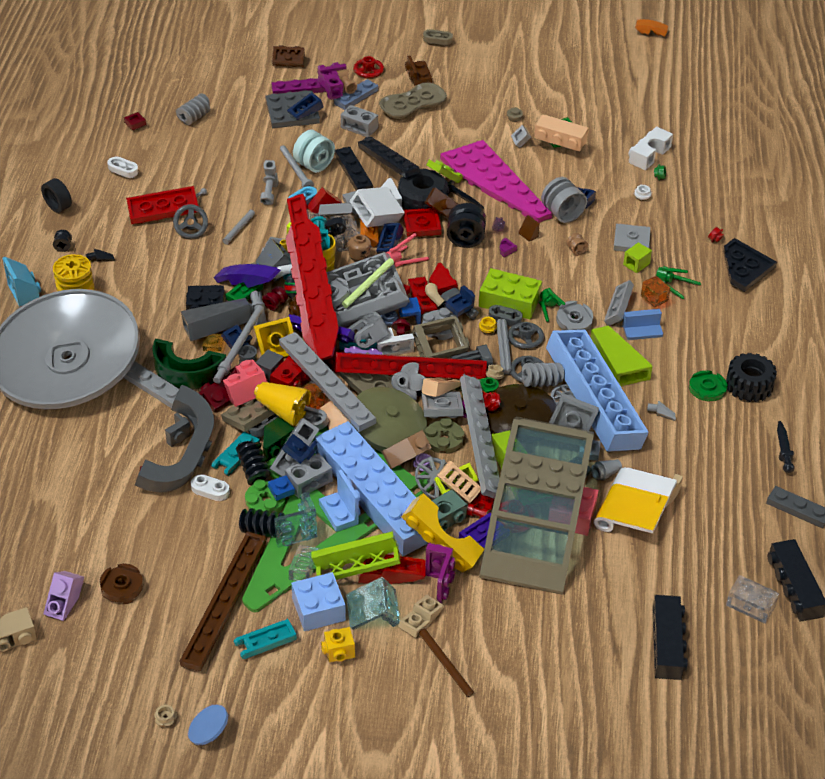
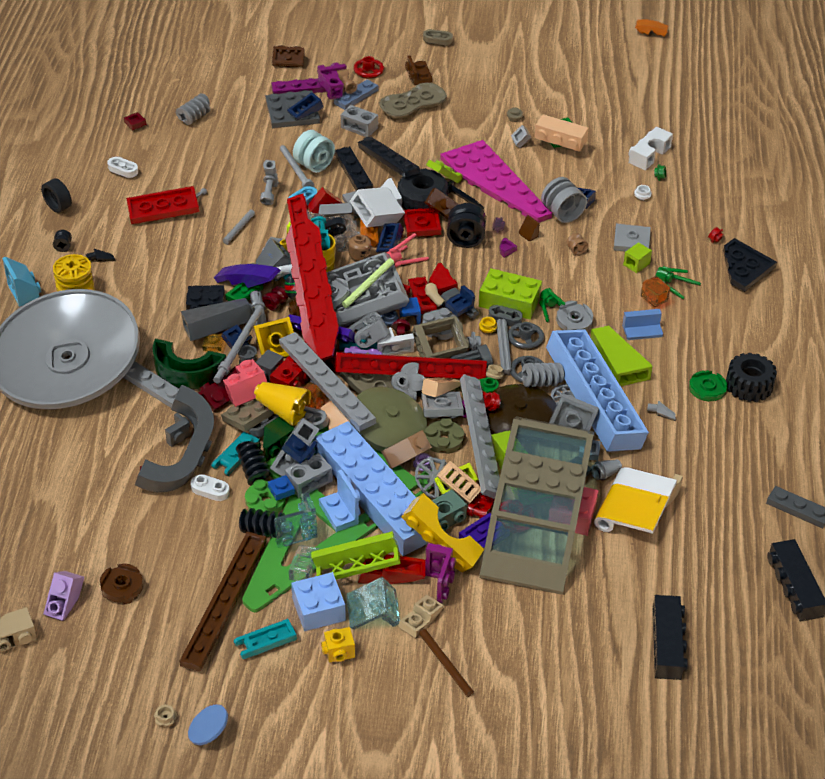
dark grey piece [173,204,208,239] -> none
light grey plate [604,280,634,326] -> none
clear brick [726,575,779,624] -> none
black sword [777,421,795,473] -> none
none -> light grey plate [467,332,481,352]

